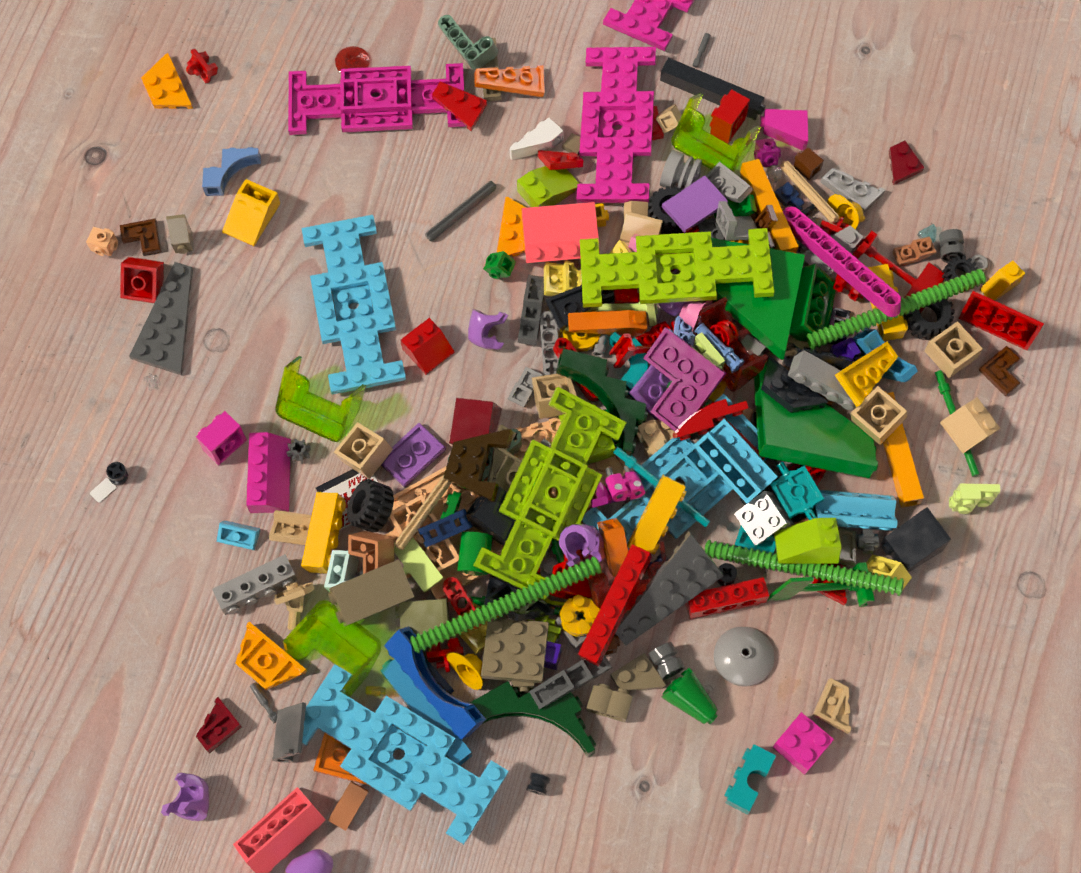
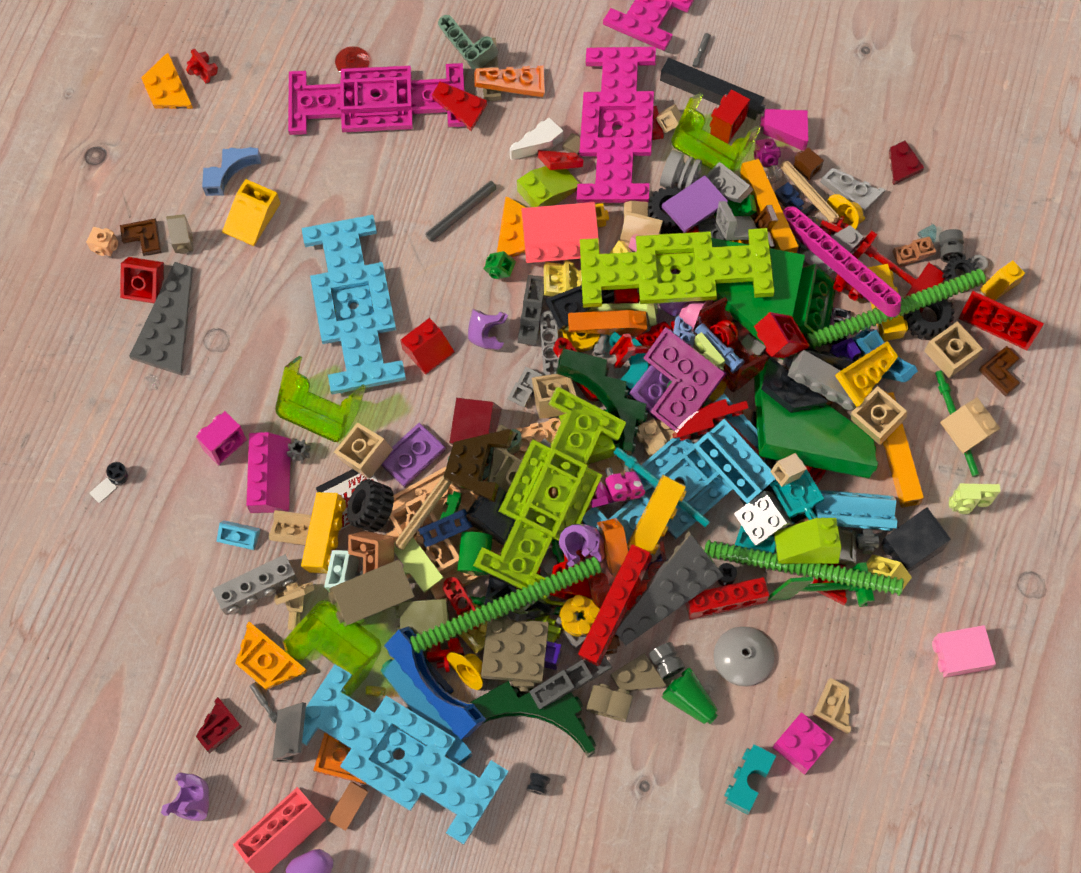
none -> red slope [754,312,809,359]
none -> tan brick [770,453,807,487]
none -> bright pink brick [932,625,996,678]

